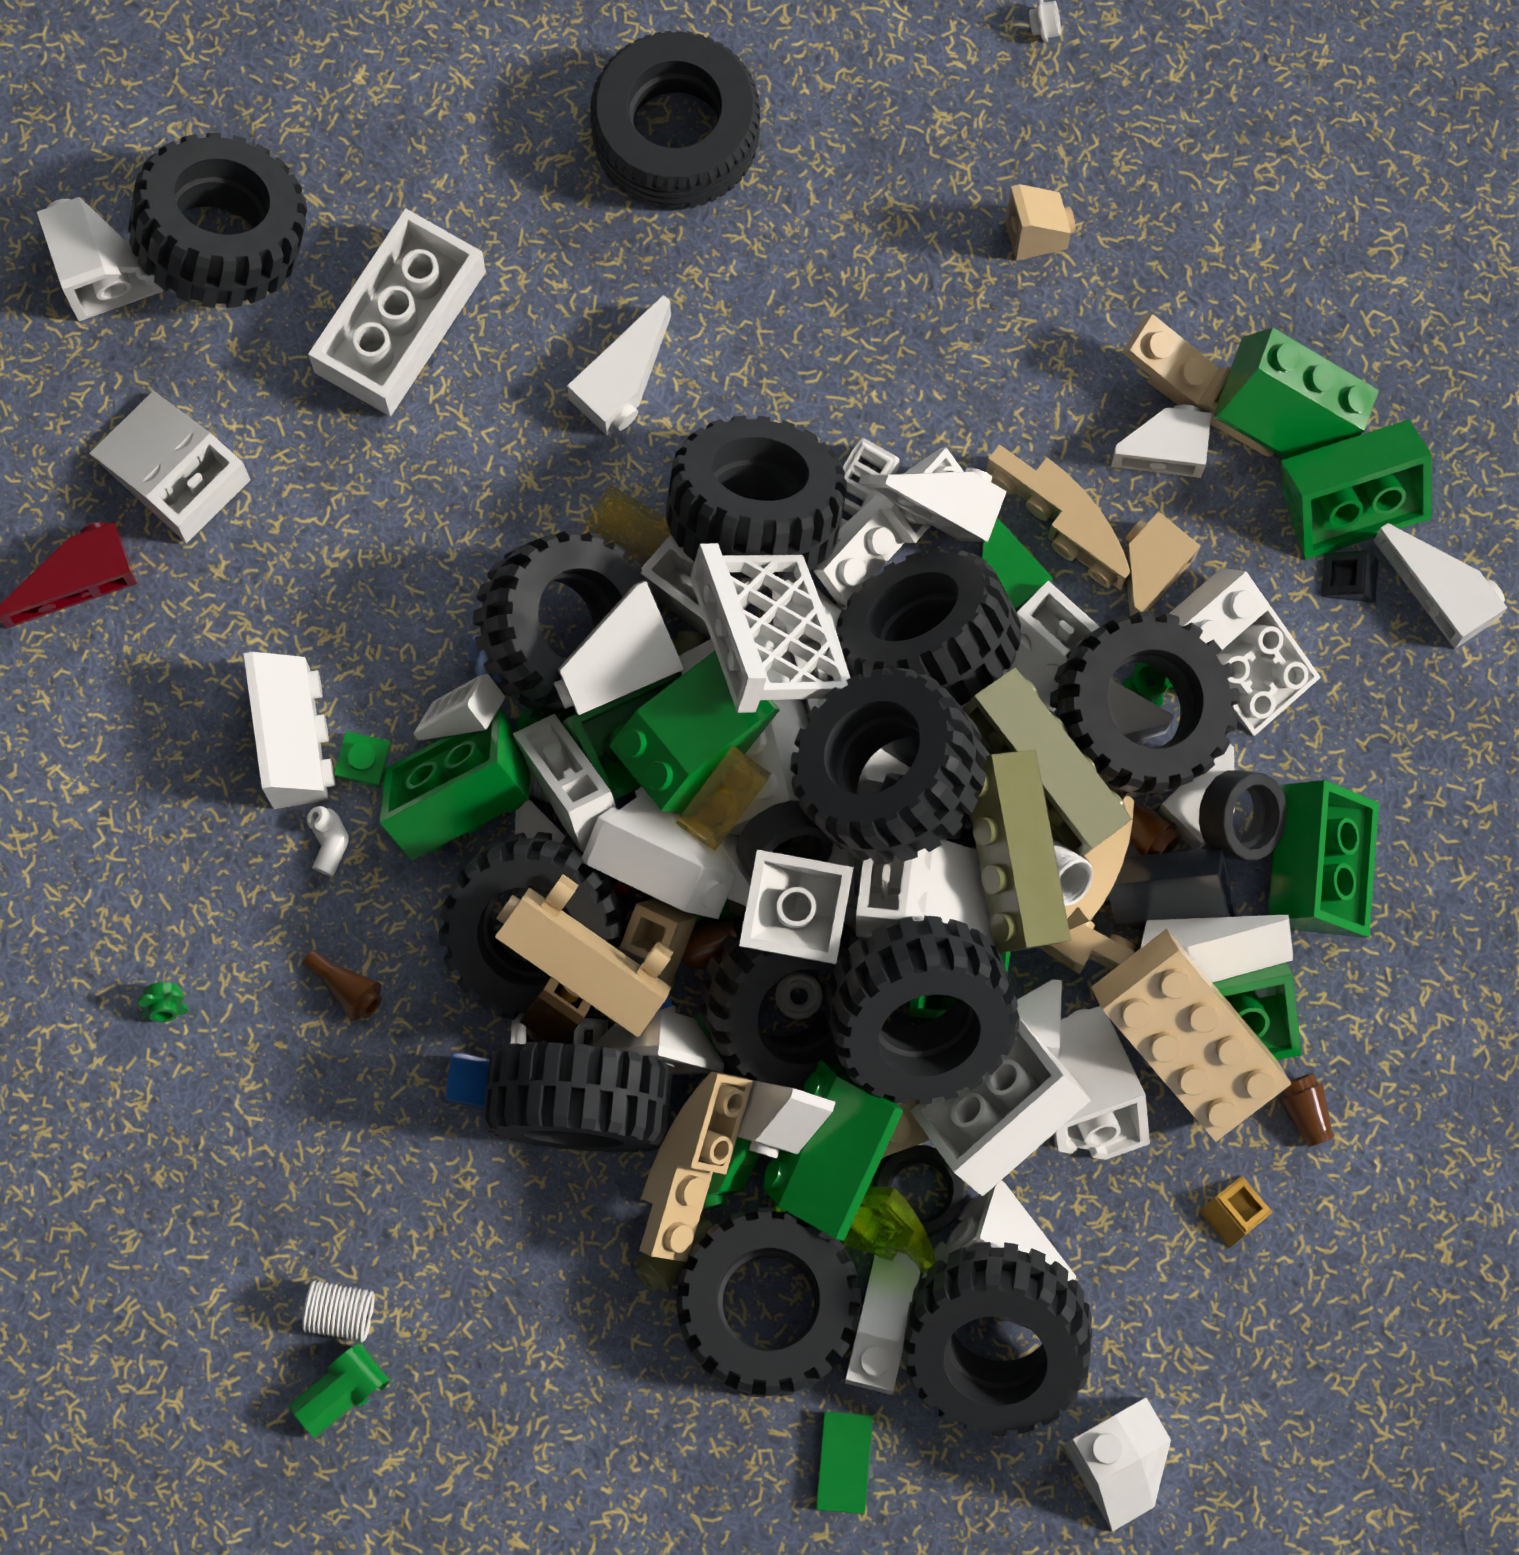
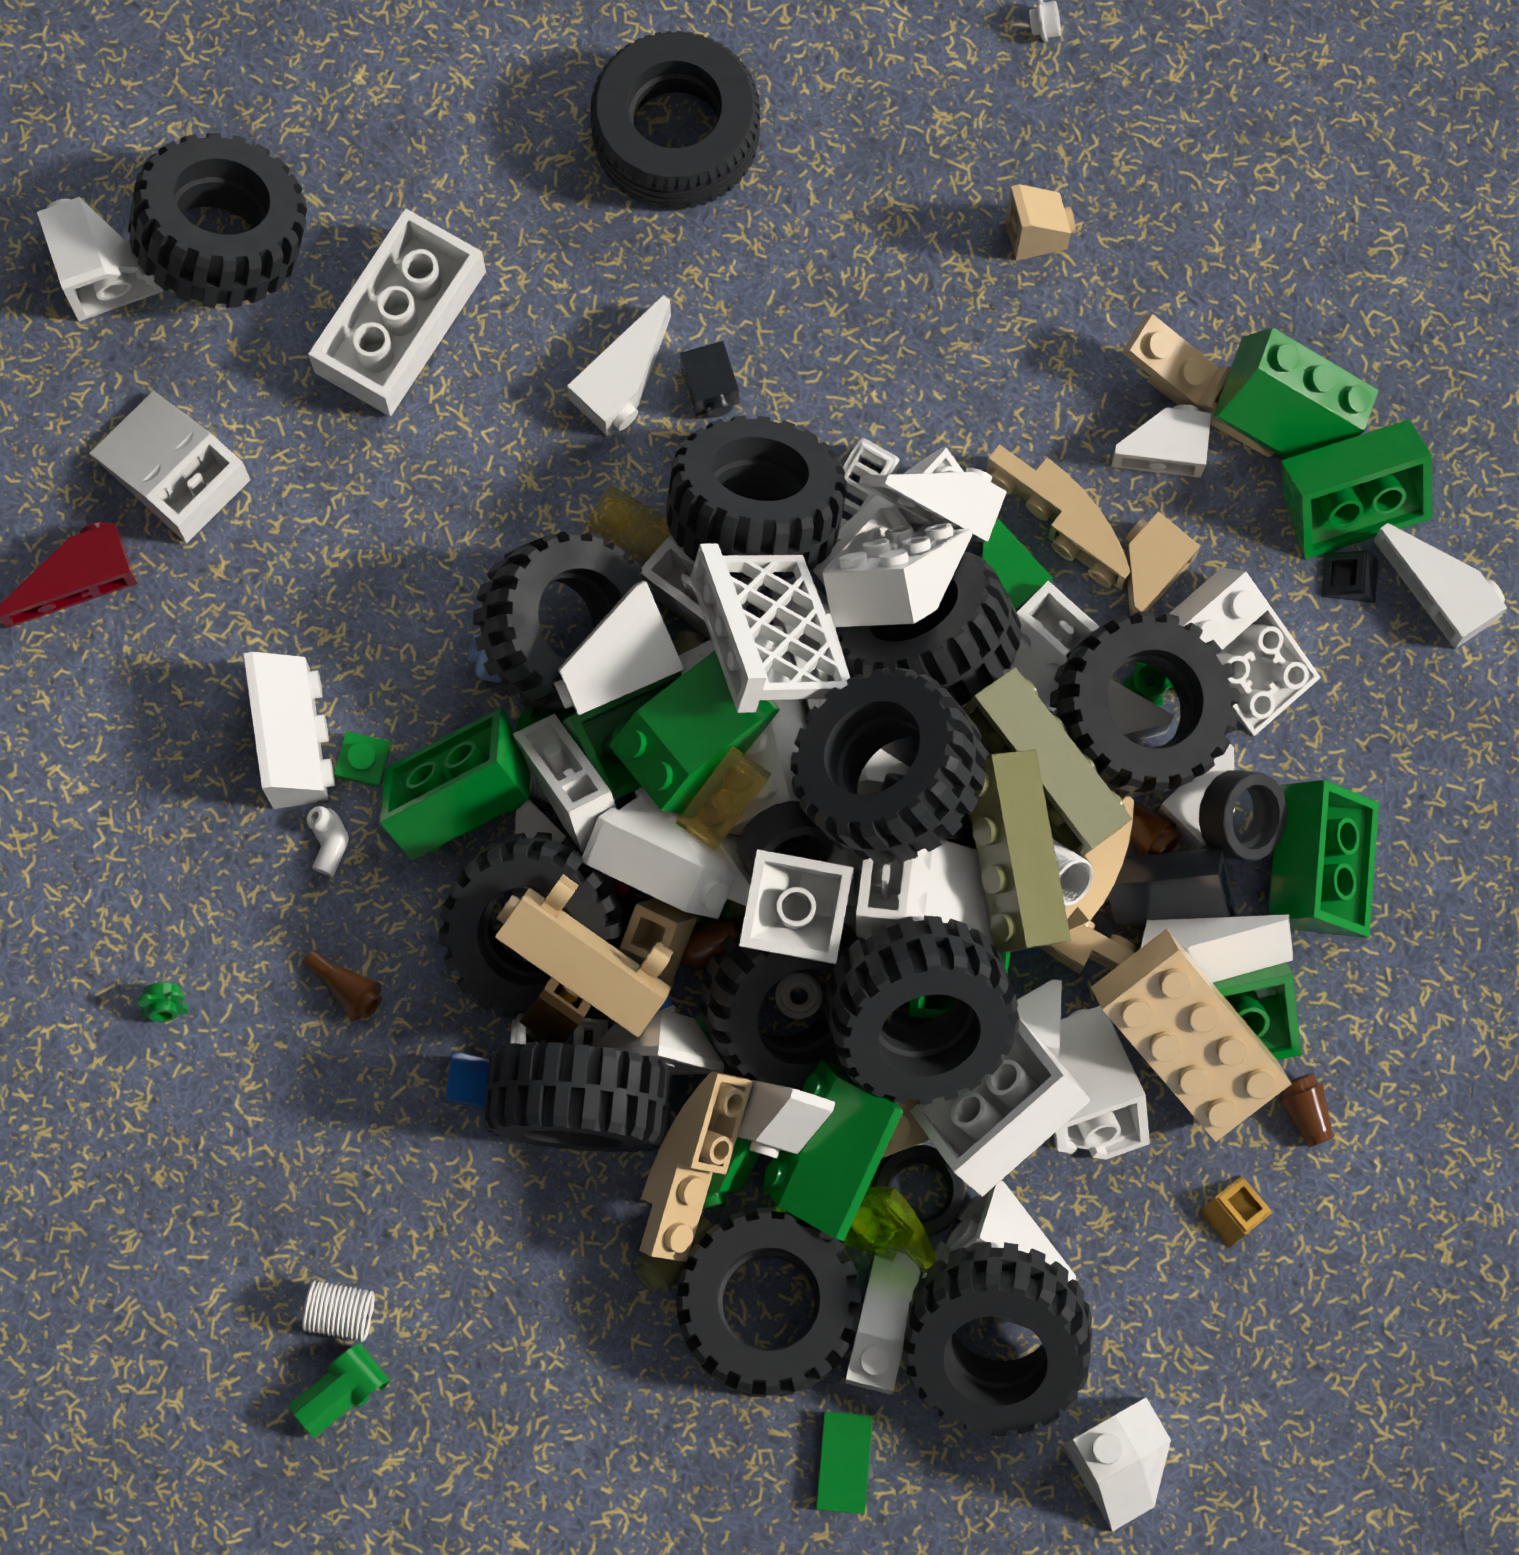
white slope [413,674,505,740] -> none
none -> black brick [680,341,739,418]
none -> white slope [822,523,972,627]

